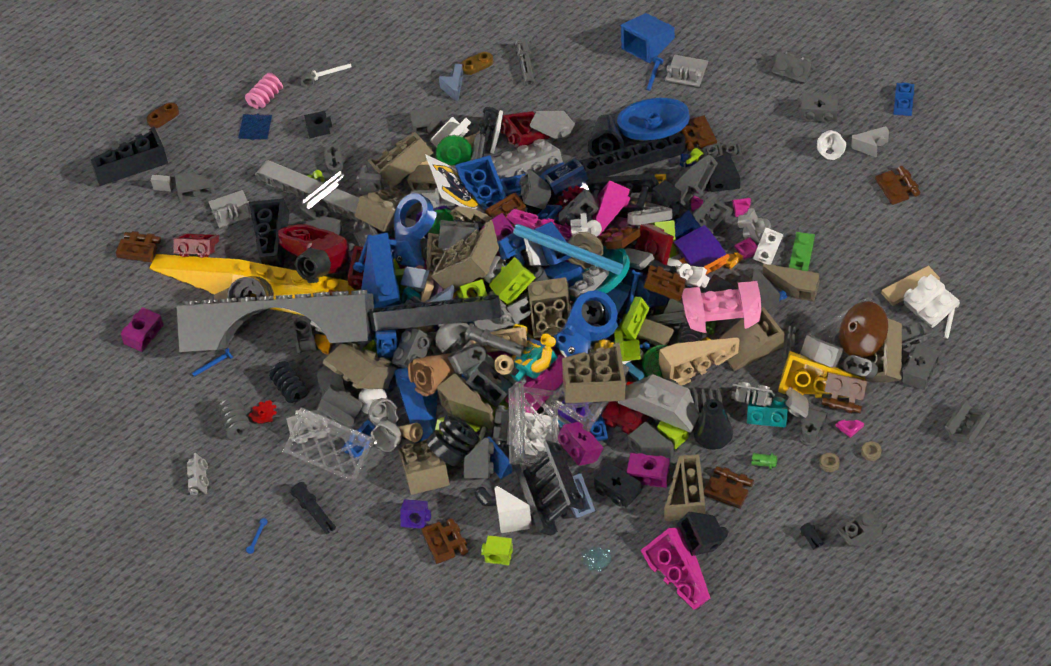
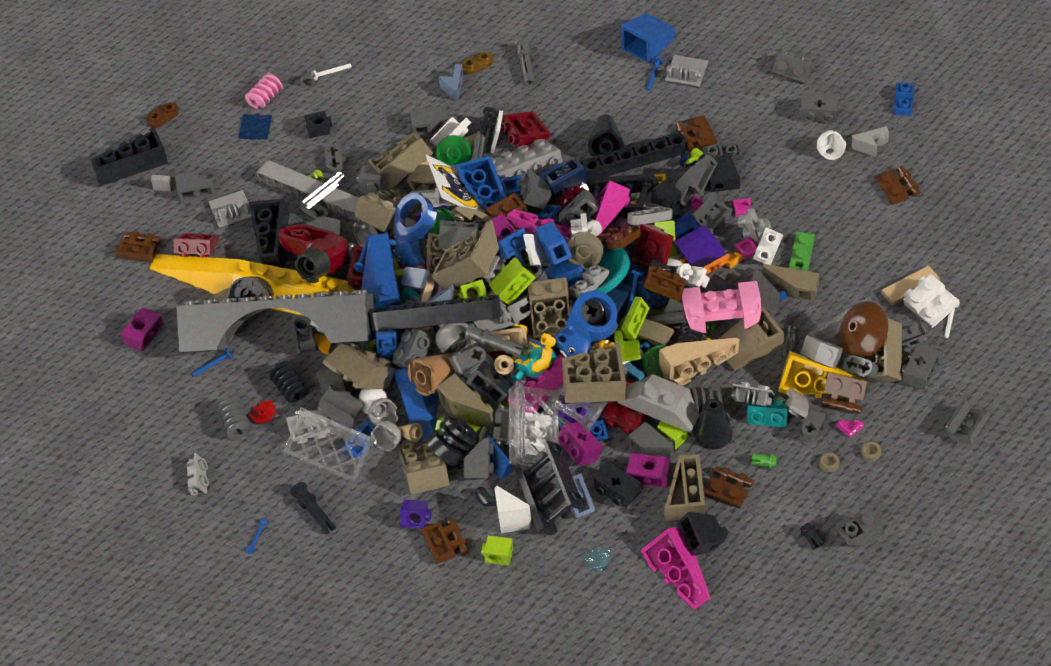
dark azure axle [513,224,623,275] -> none
light grey slope [530,111,575,138] -> none
blue dish [617,98,690,140] -> none
light grey tile [625,248,654,270] -> none

